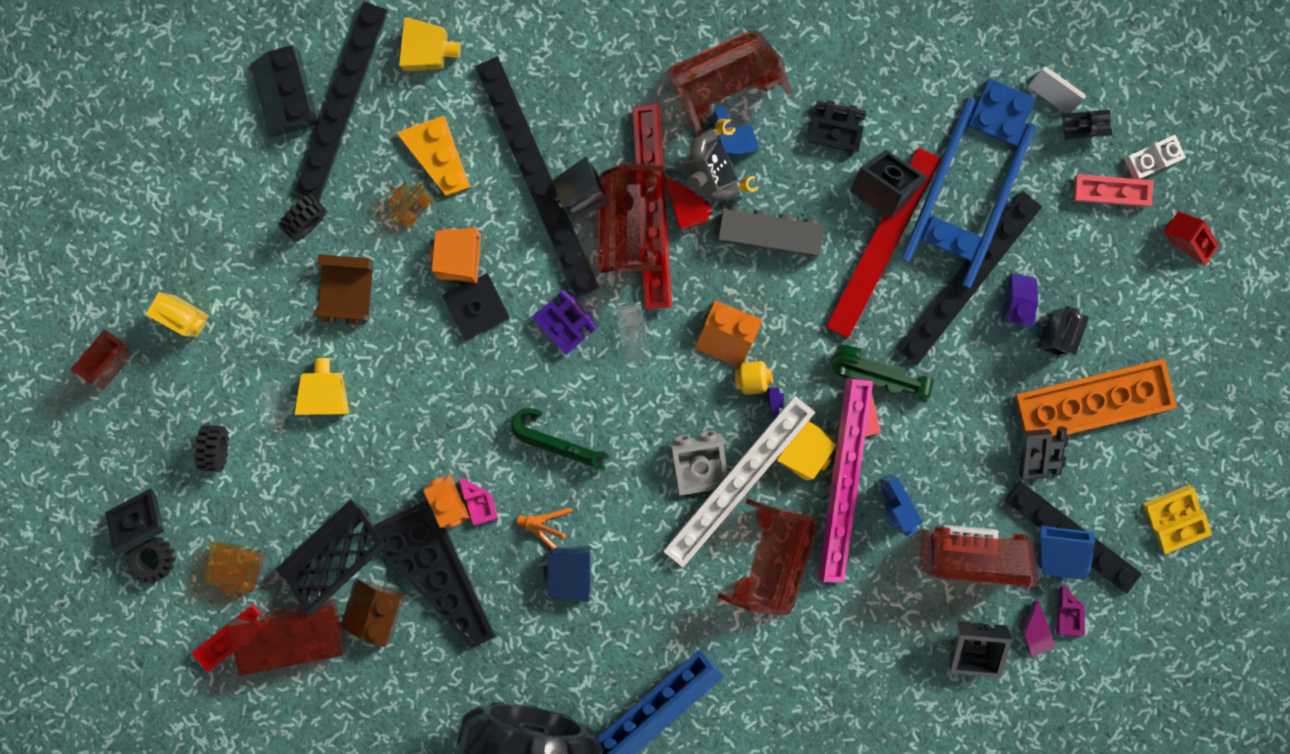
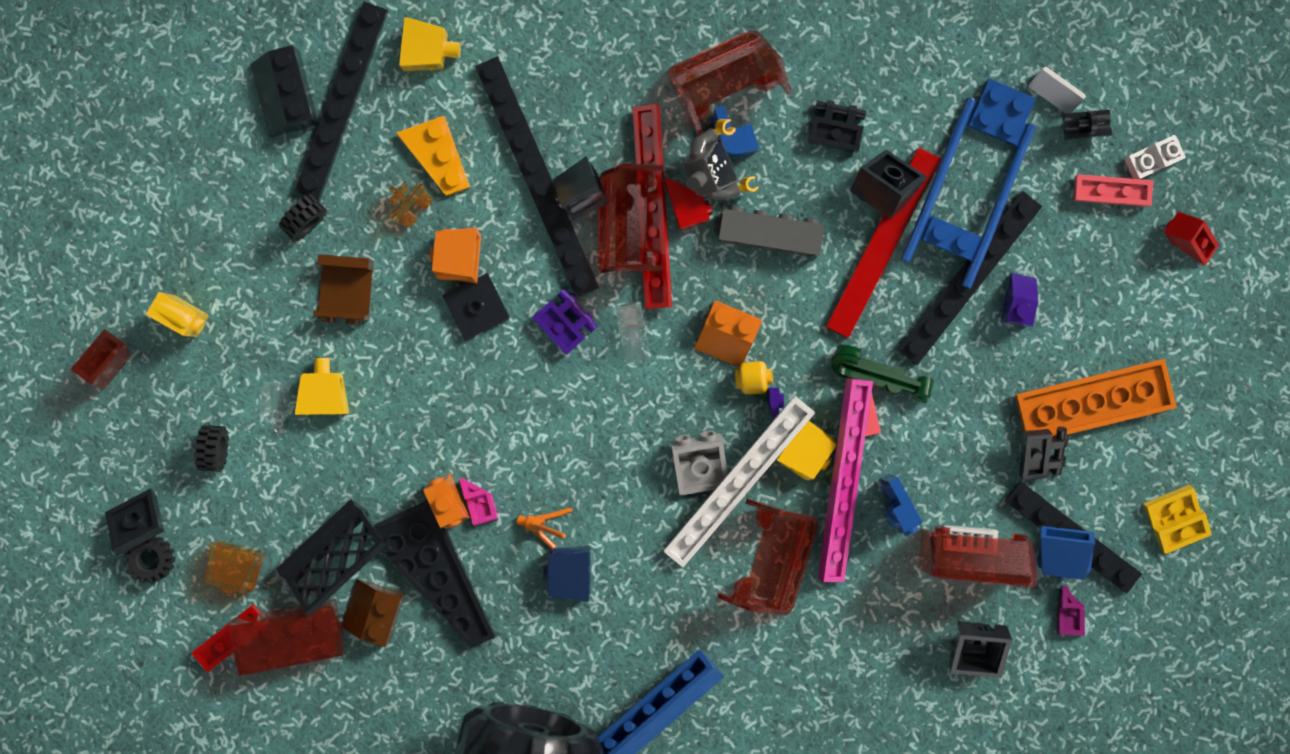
dark green piece [511,408,609,472] -> none
magenta slope [1020,600,1055,656] -> none
black torso [1037,306,1089,357] -> none

